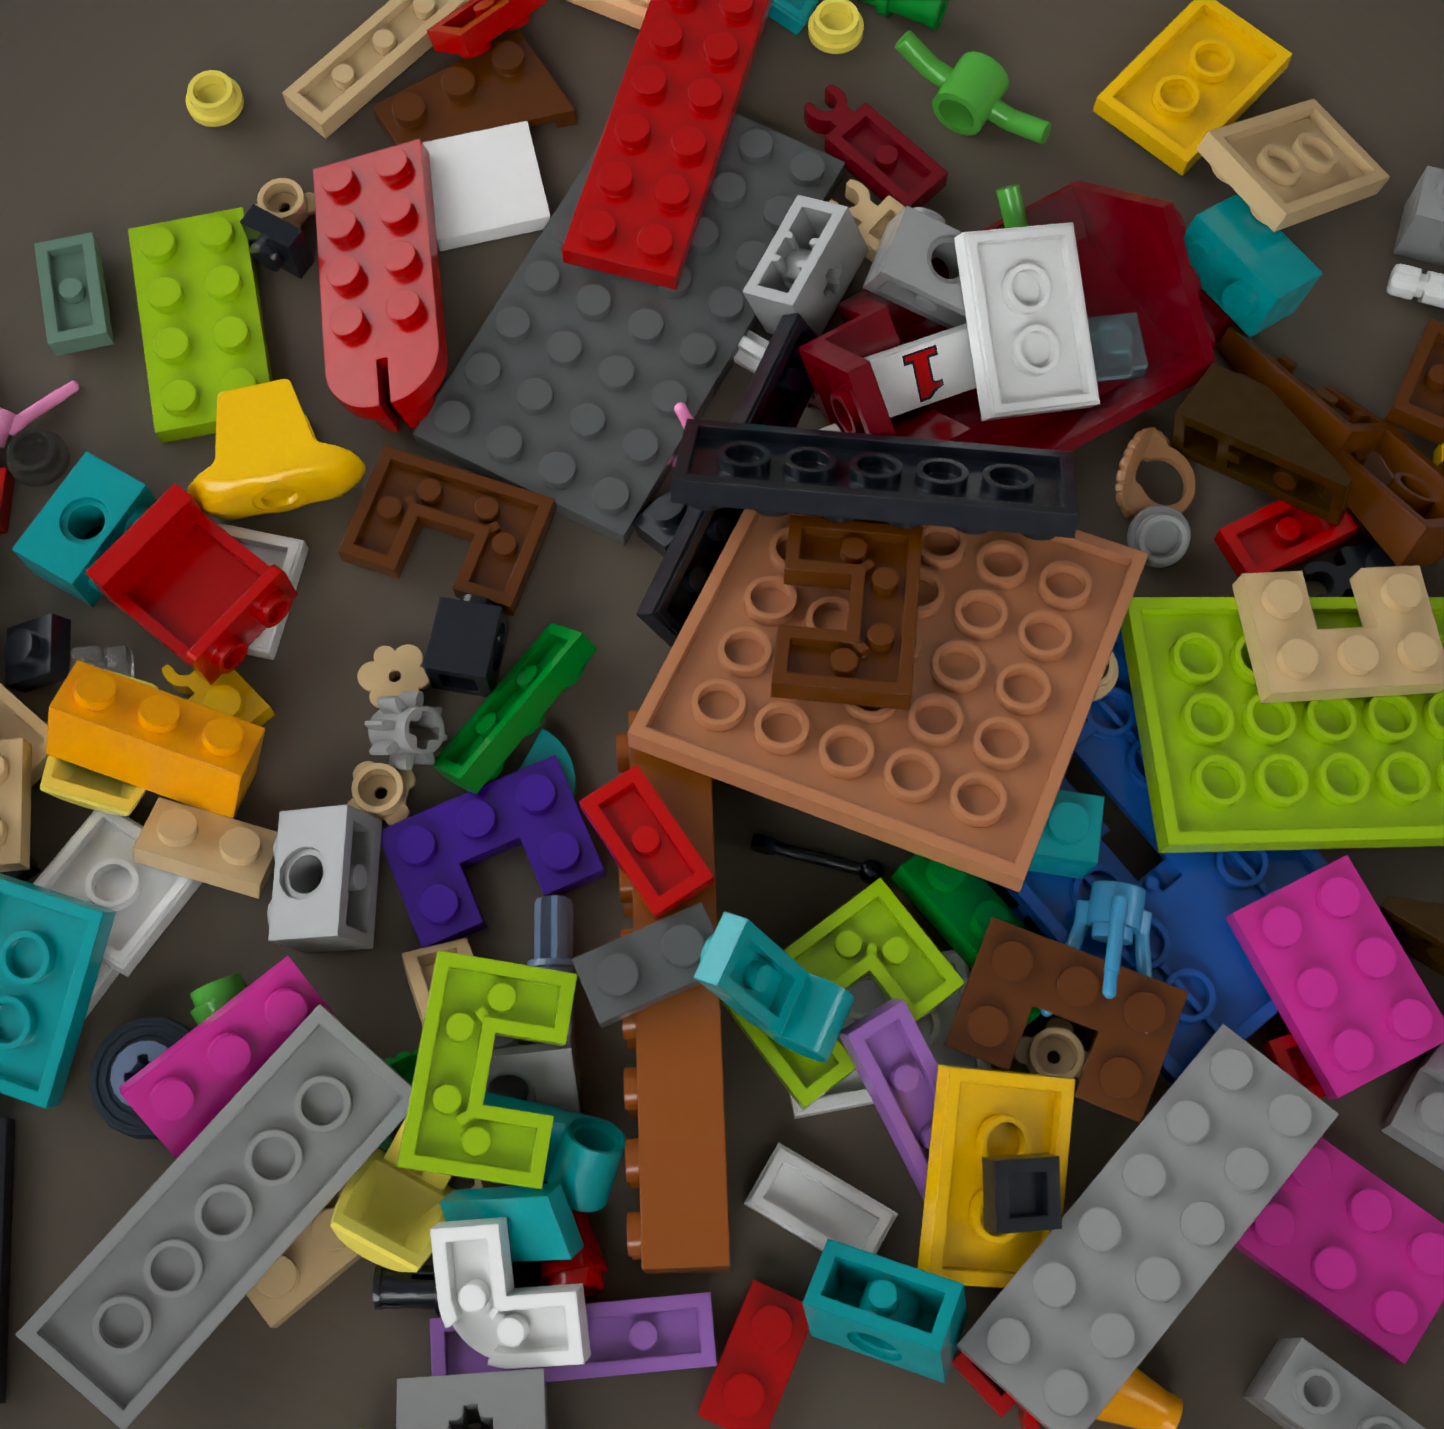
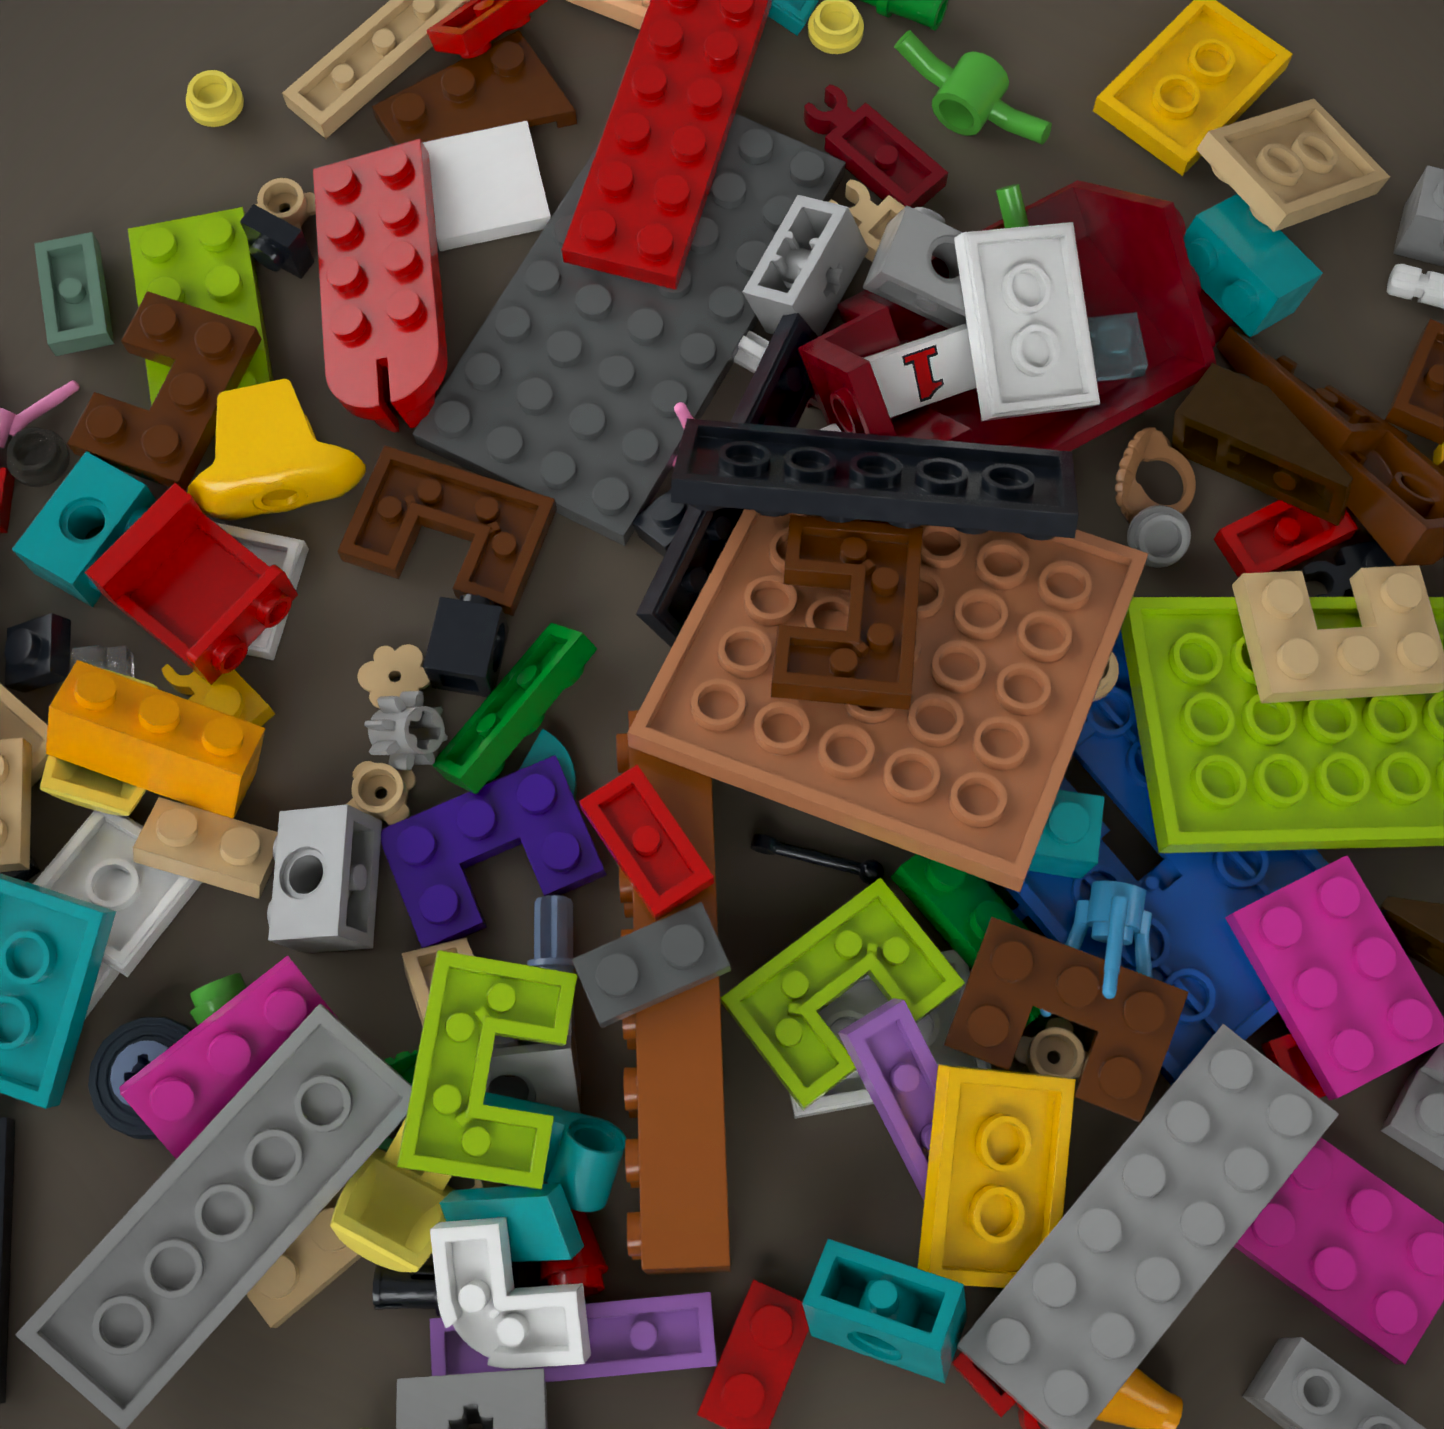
teal plate [693,911,855,1063] -> none
white tile [744,1143,898,1254] -> none
black plate [982,1152,1062,1234] -> none
none -> reddish brown plate [67,291,262,491]

